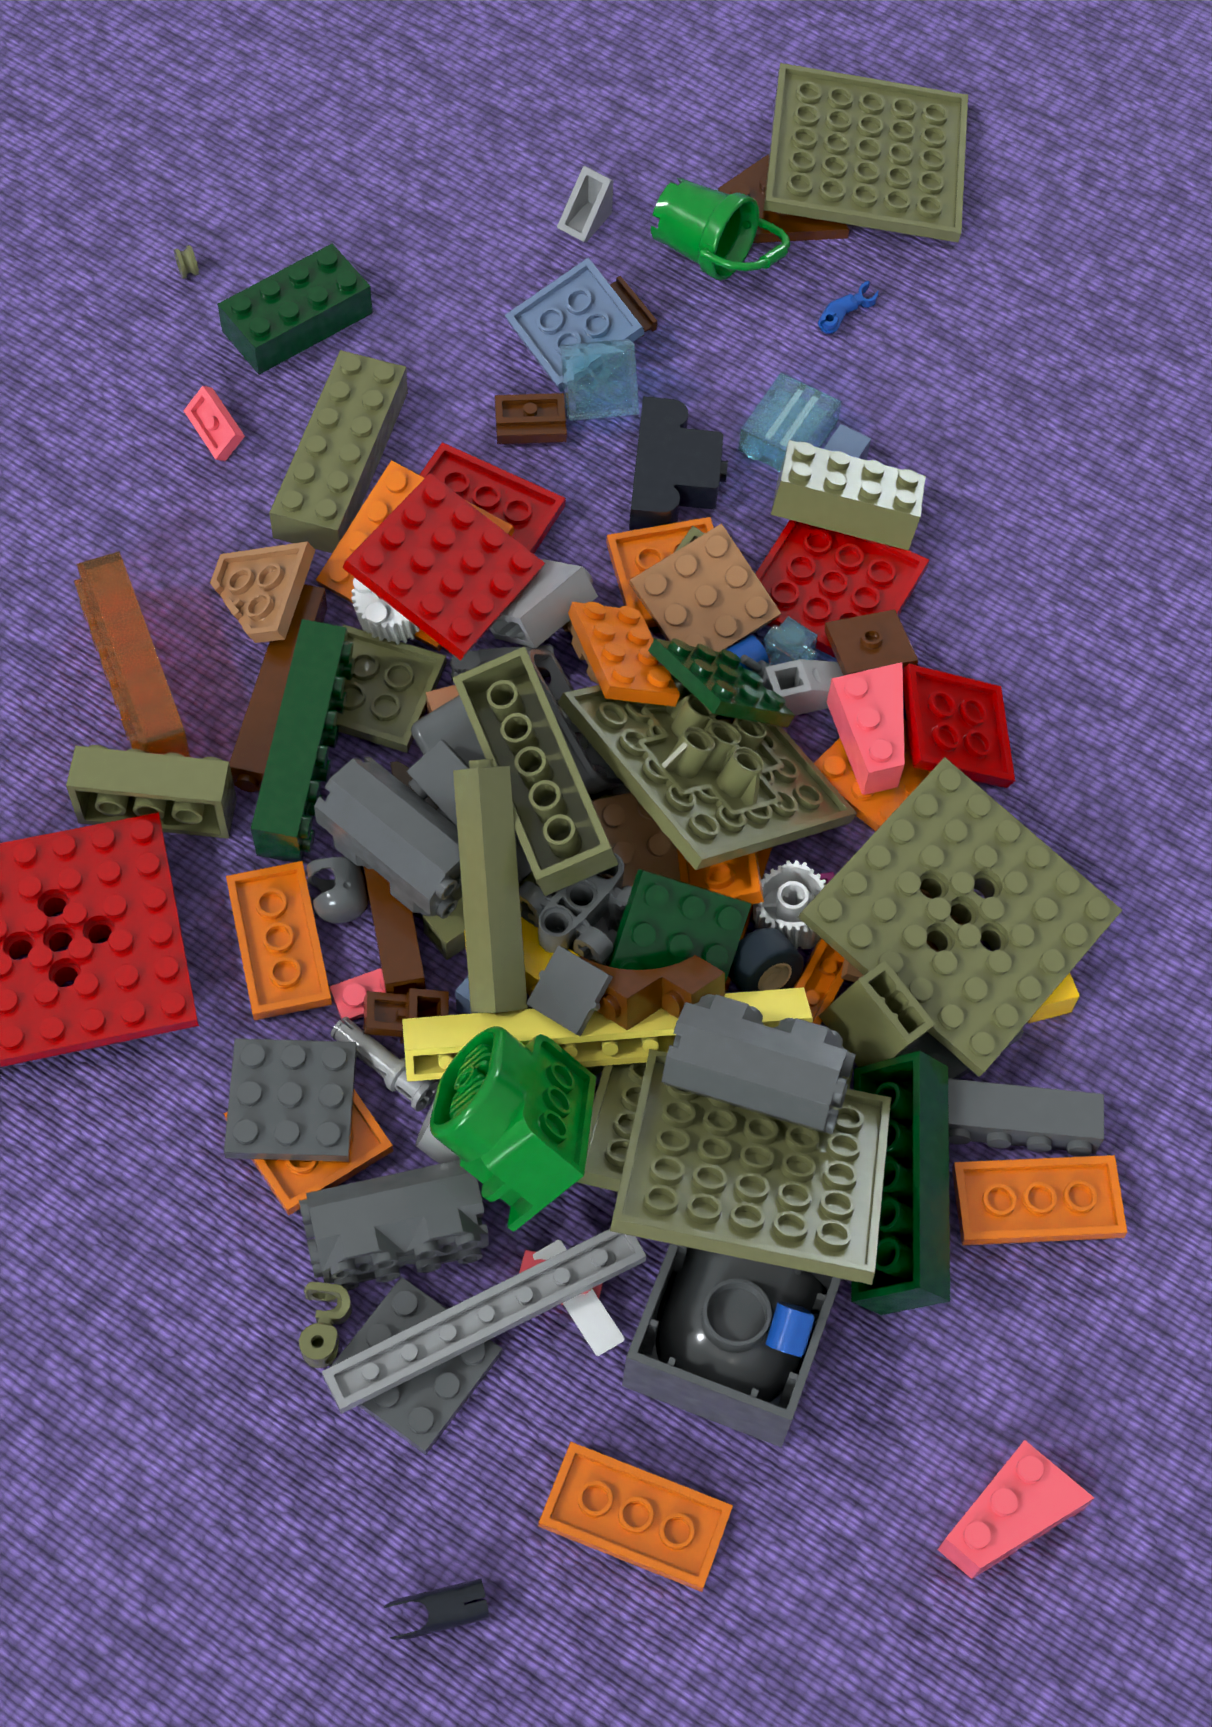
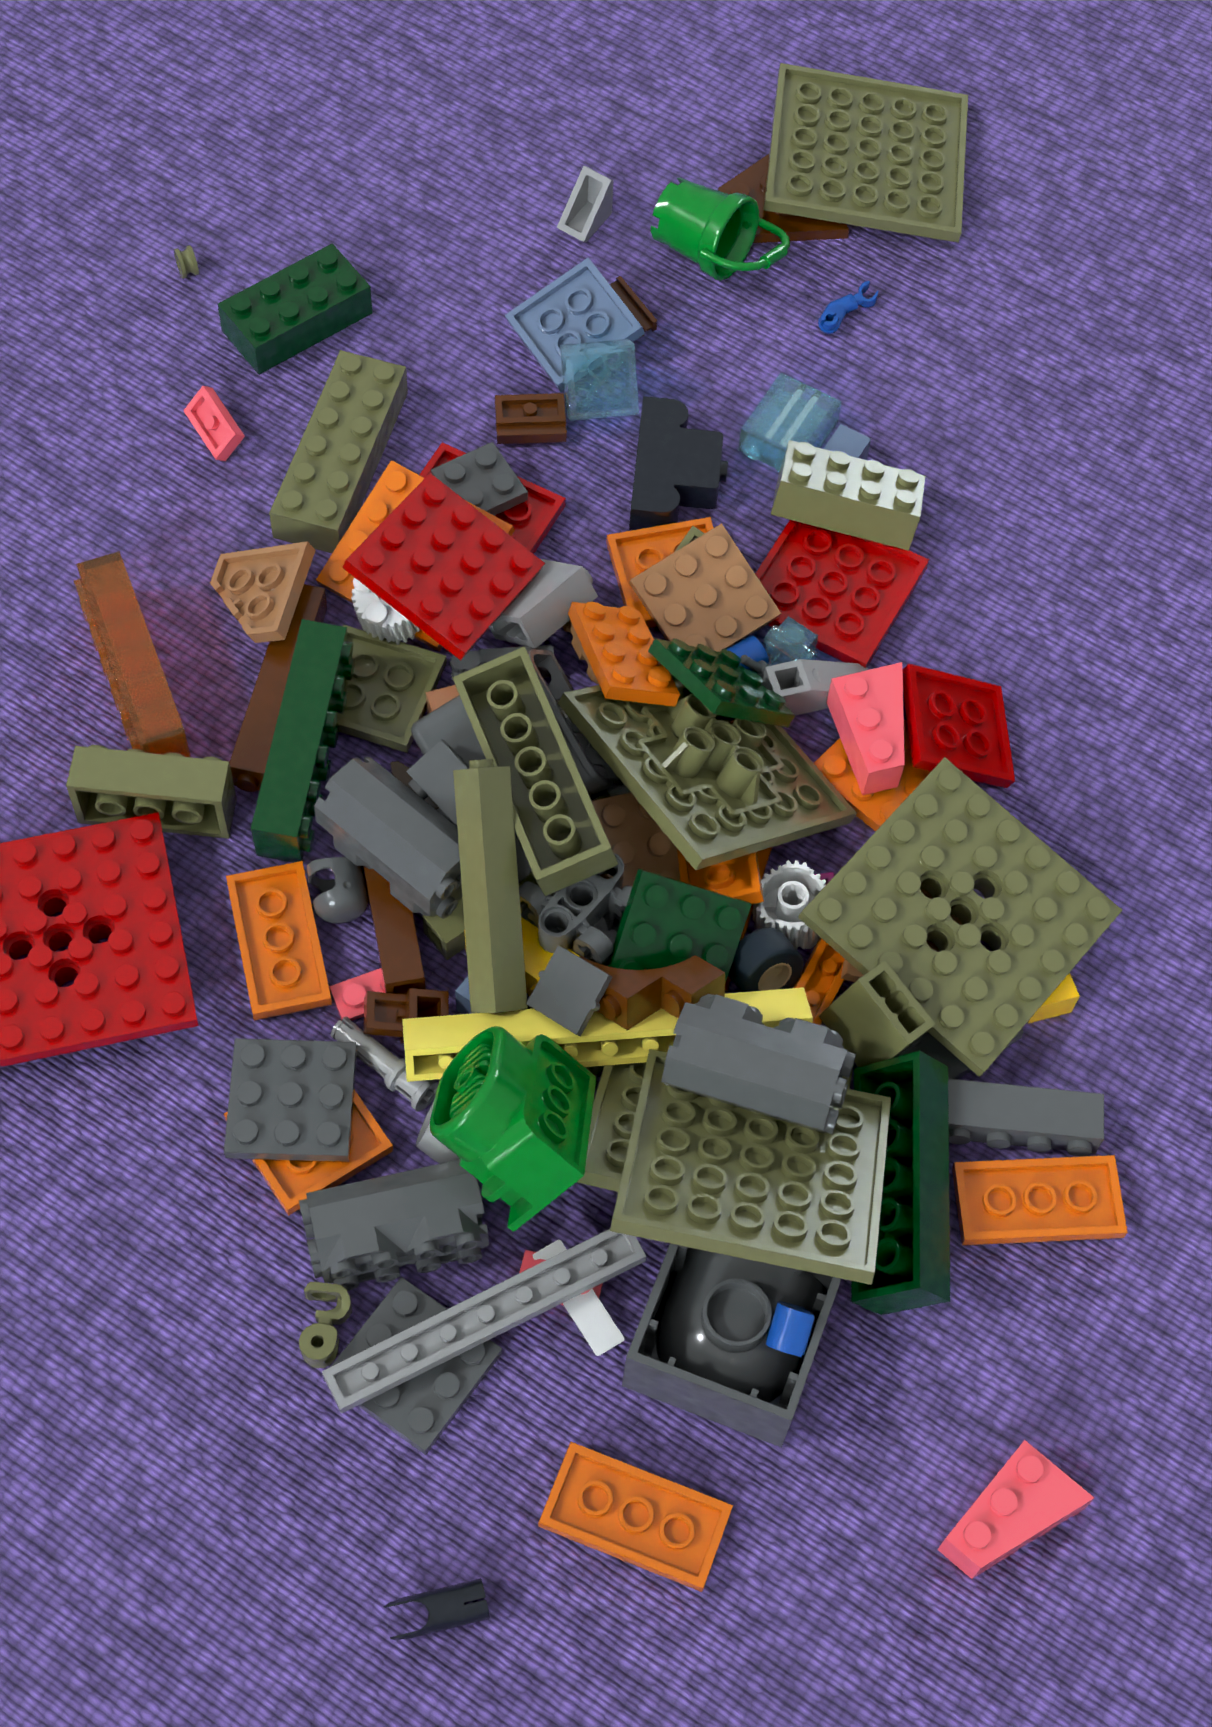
reddish brown plate [825,609,918,676] -> none
none -> dark grey plate [431,442,528,516]

